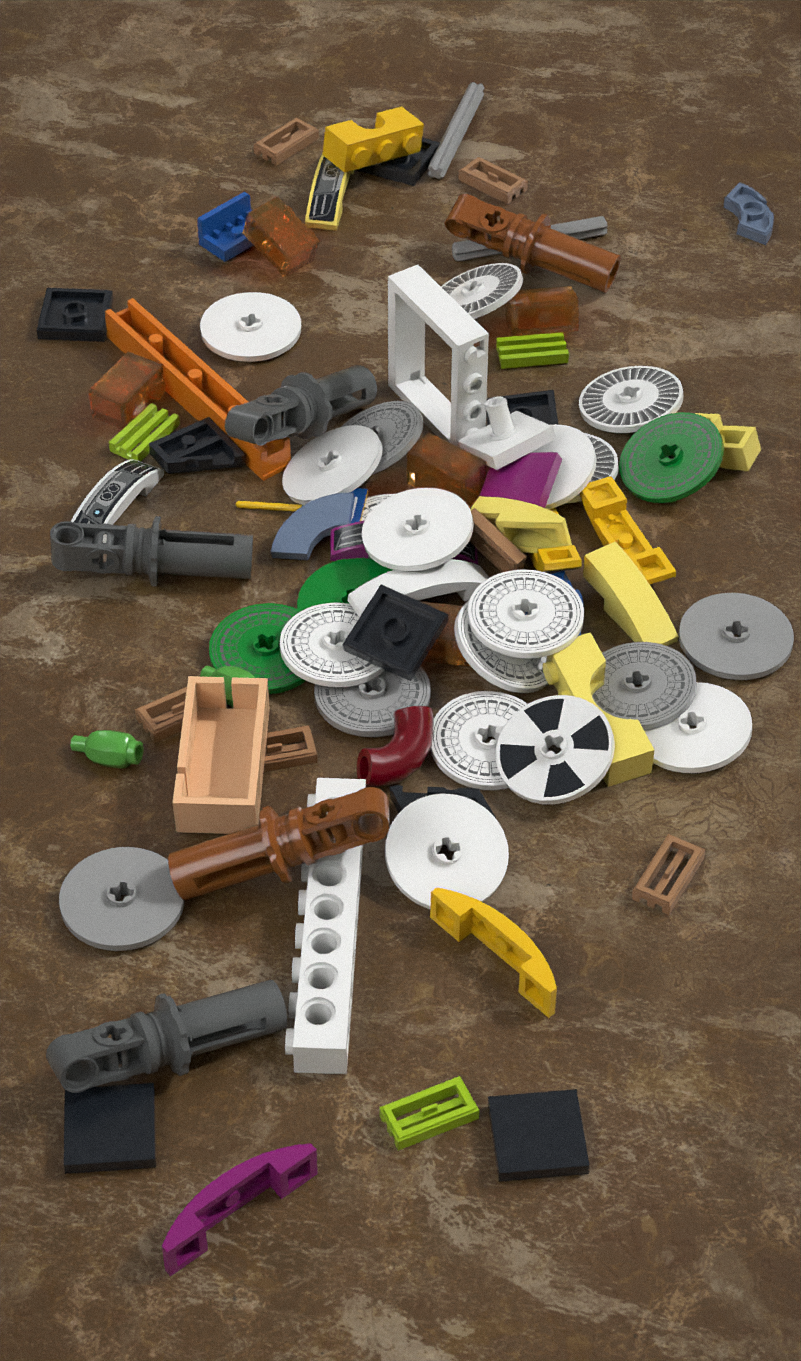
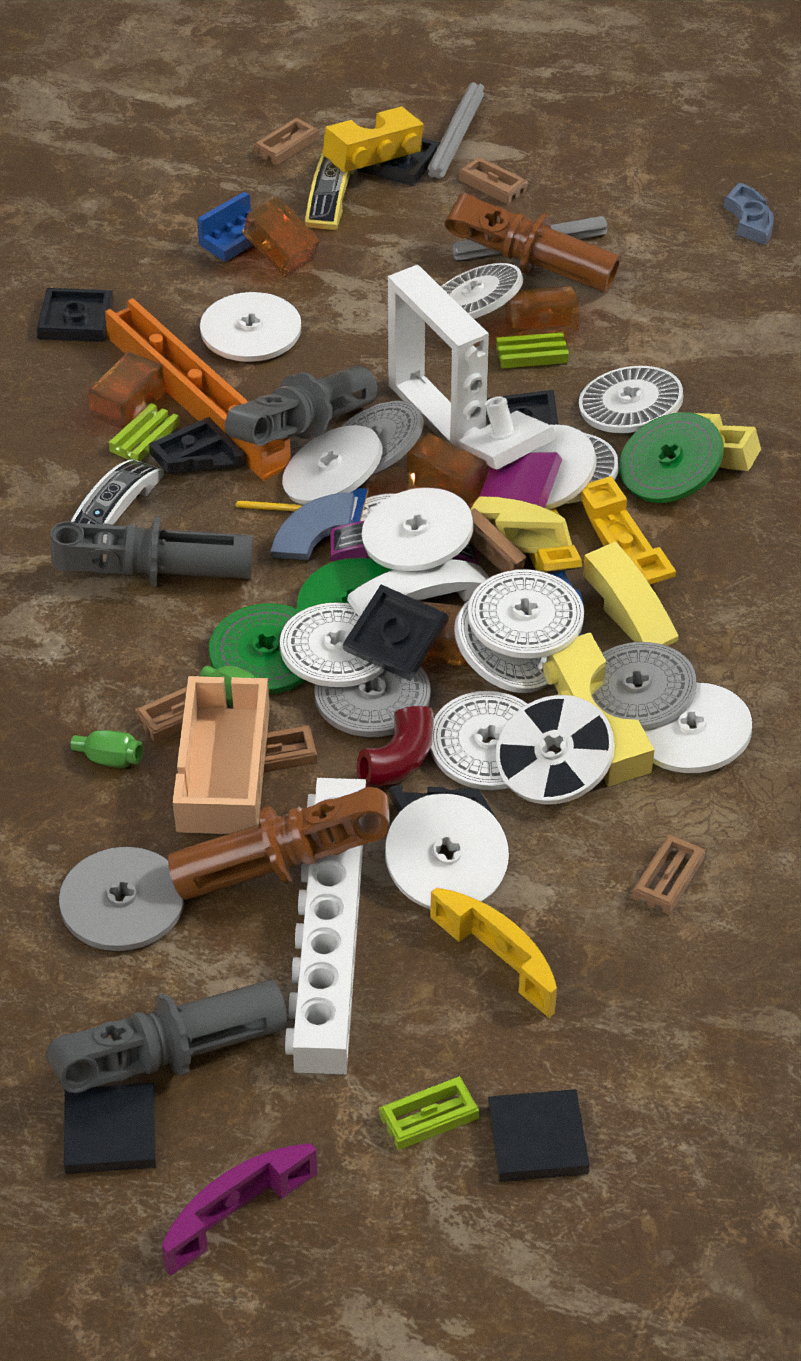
light grey piece [679,593,794,680] -> none

